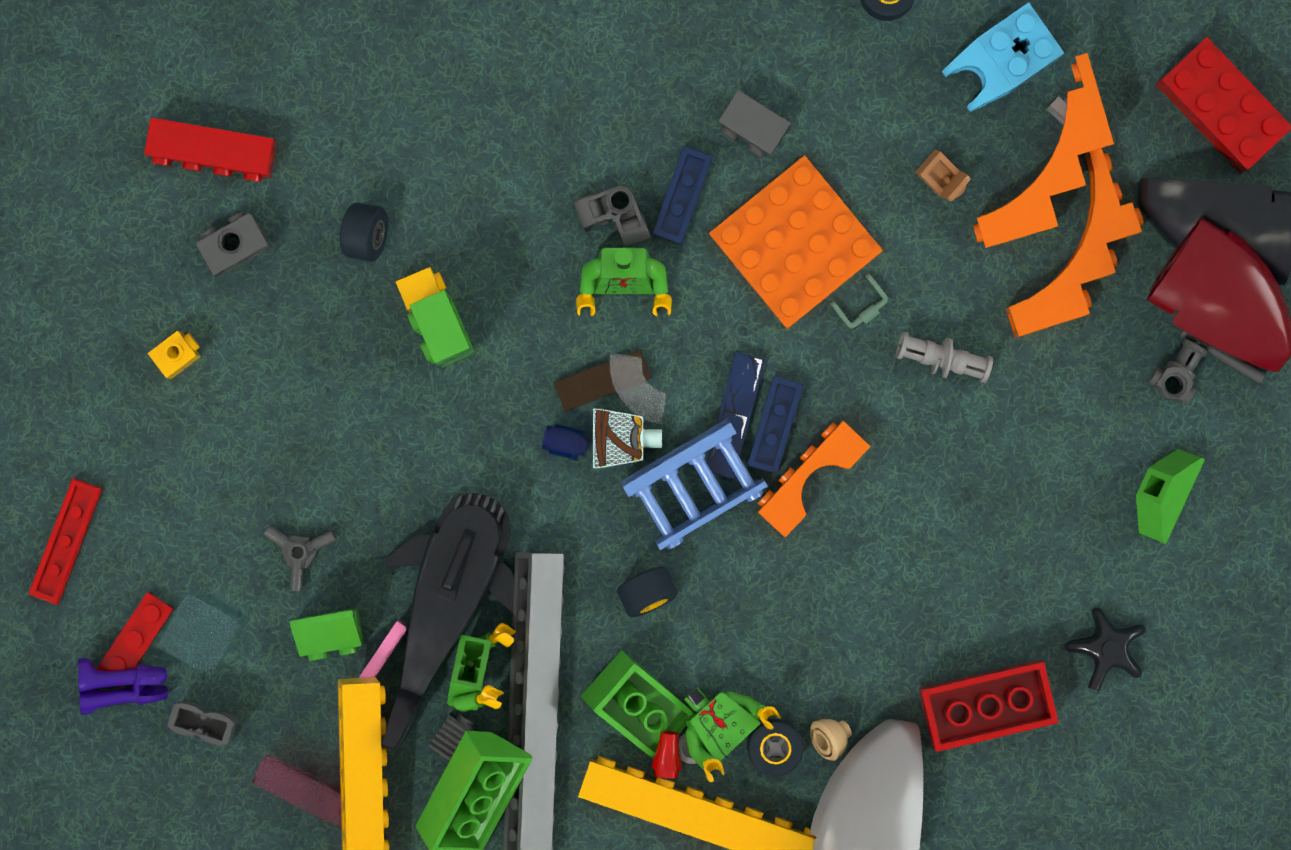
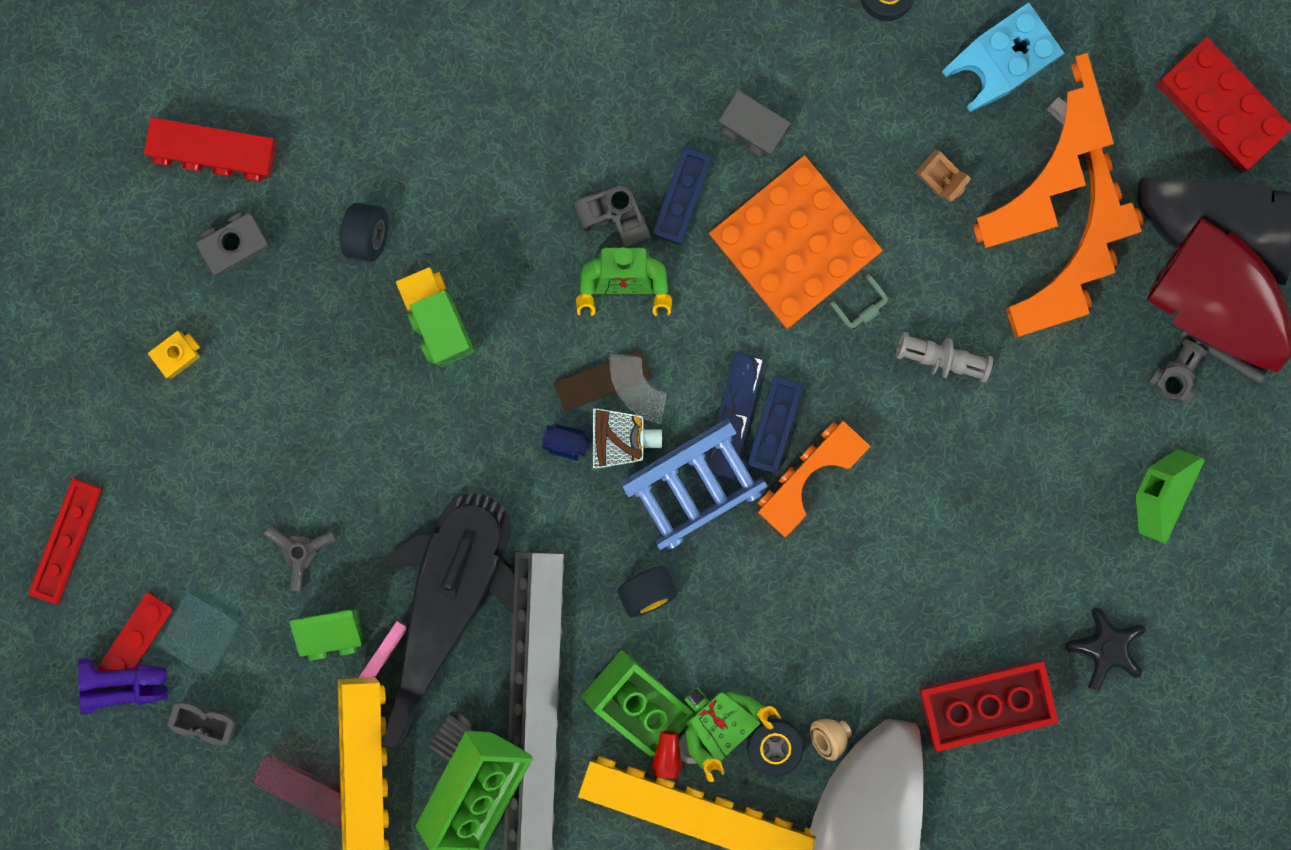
bright green torso [447,623,516,712] -> none

